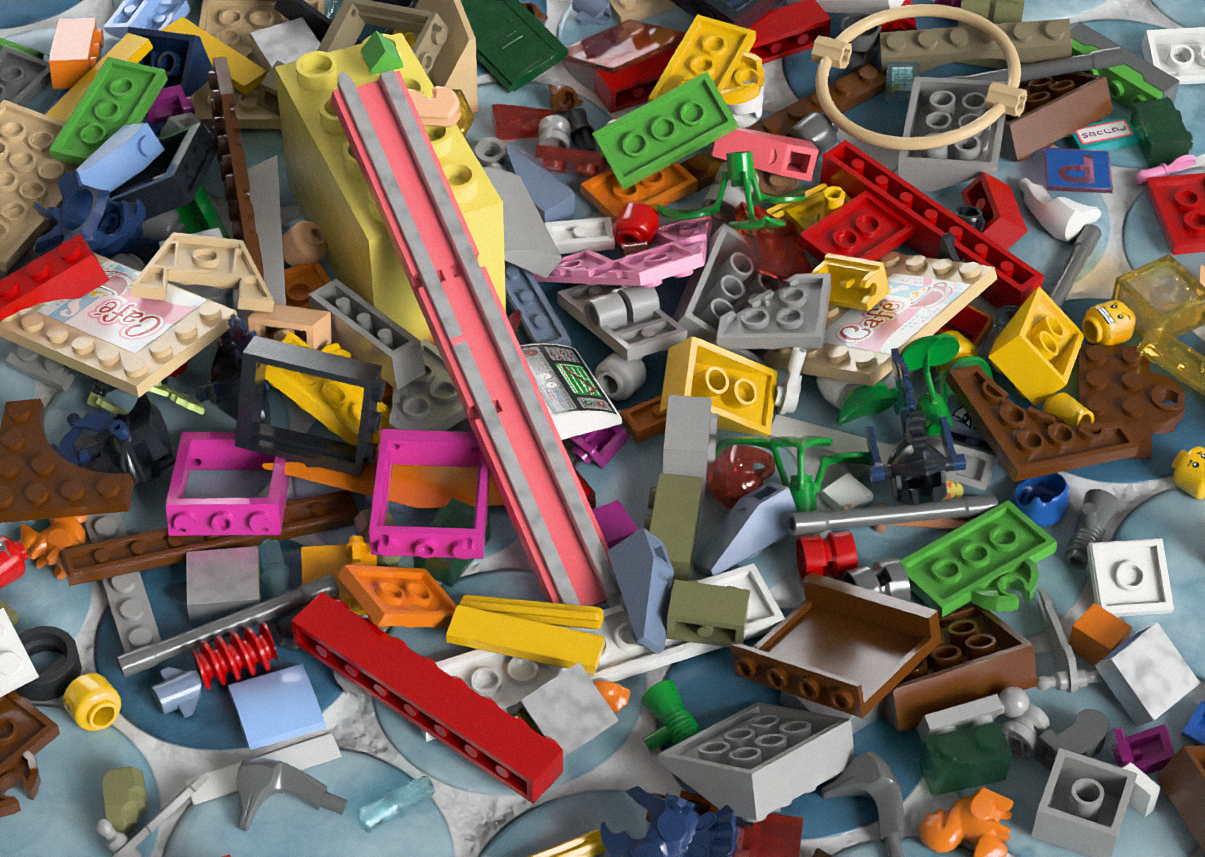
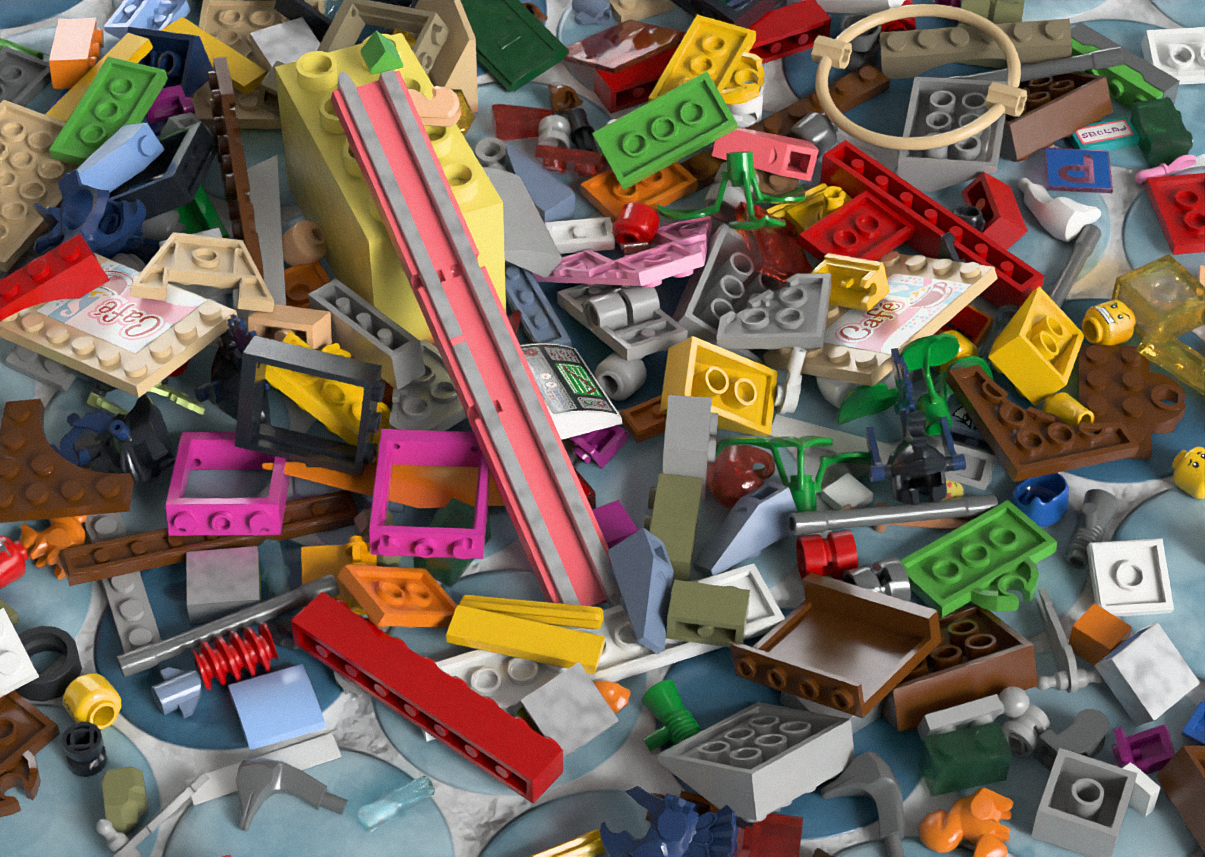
clear light blue slope [885,62,920,101] -> none
none -> black wheel [62,722,107,777]

